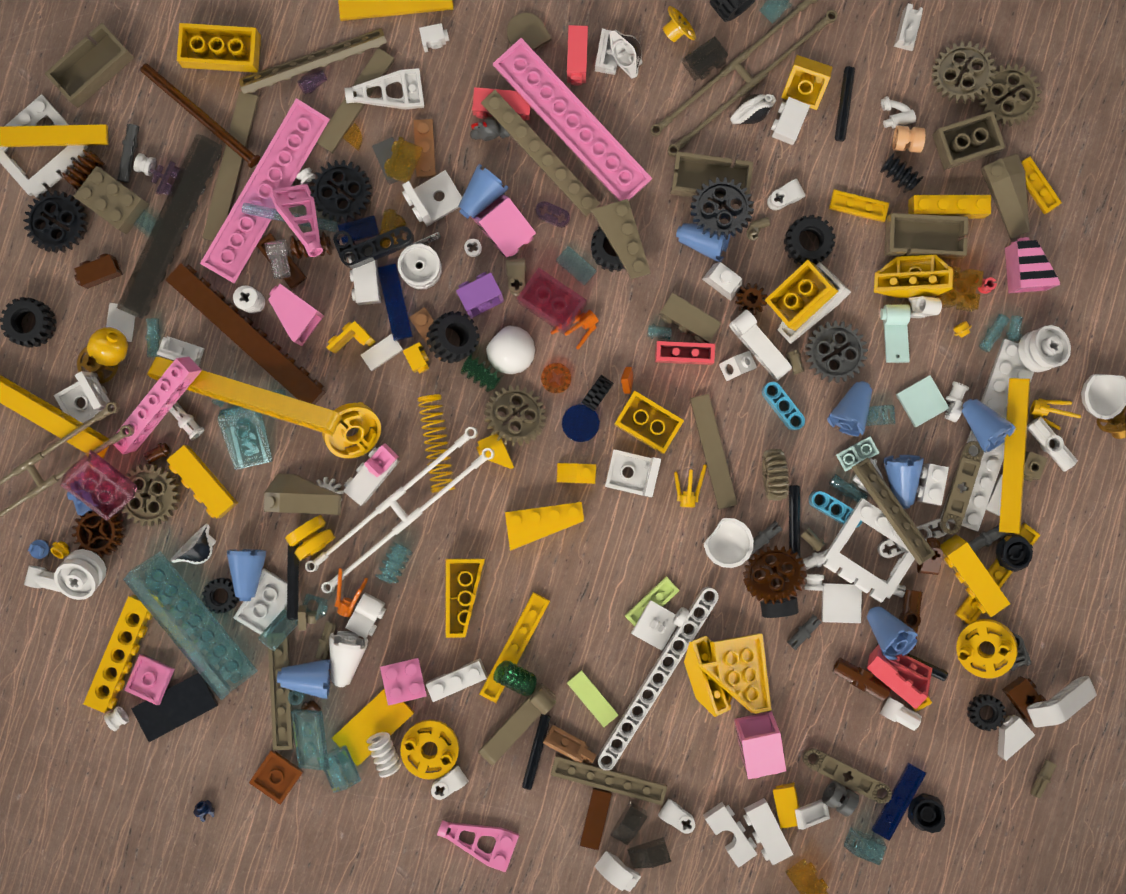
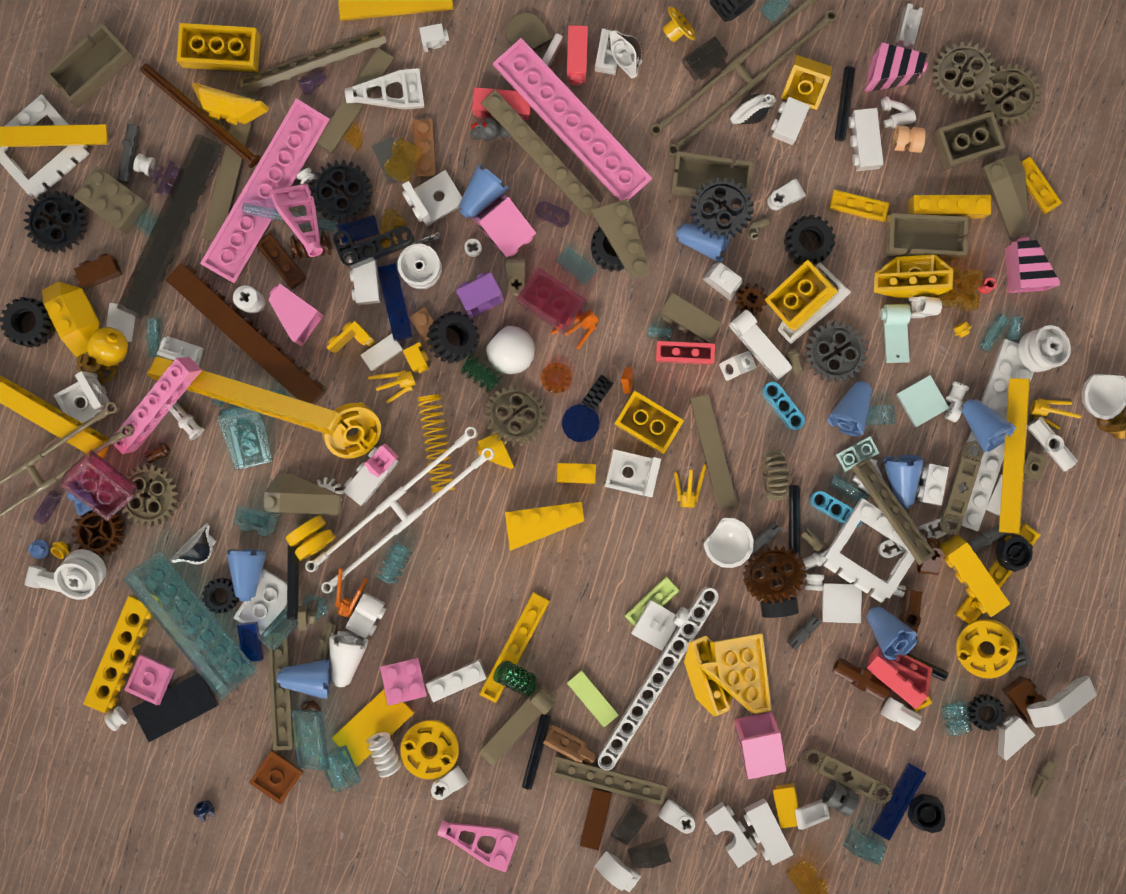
reddish brown piece [61,150,105,190] -> none
yellow brick [167,445,238,518] -> none
clear piece [265,239,291,279] -> none
clear light blue pin [288,690,305,705] -> none
yellow wedge [445,558,485,638] -> none
black piece [880,152,923,193] -> none
none -> beam [33,489,63,525]
none -> yellow wedge [42,281,100,358]
none -> yellow wedge [192,82,269,125]
none -> clear light blue brick [233,505,280,536]
none -> clear blue tile [237,622,264,662]
none -> yellow plant [368,370,416,403]
none -> white tile [542,33,563,68]
none -> white brick [848,108,884,171]
none -> slope [864,42,928,92]
none -> clear light blue wheel [940,702,972,736]

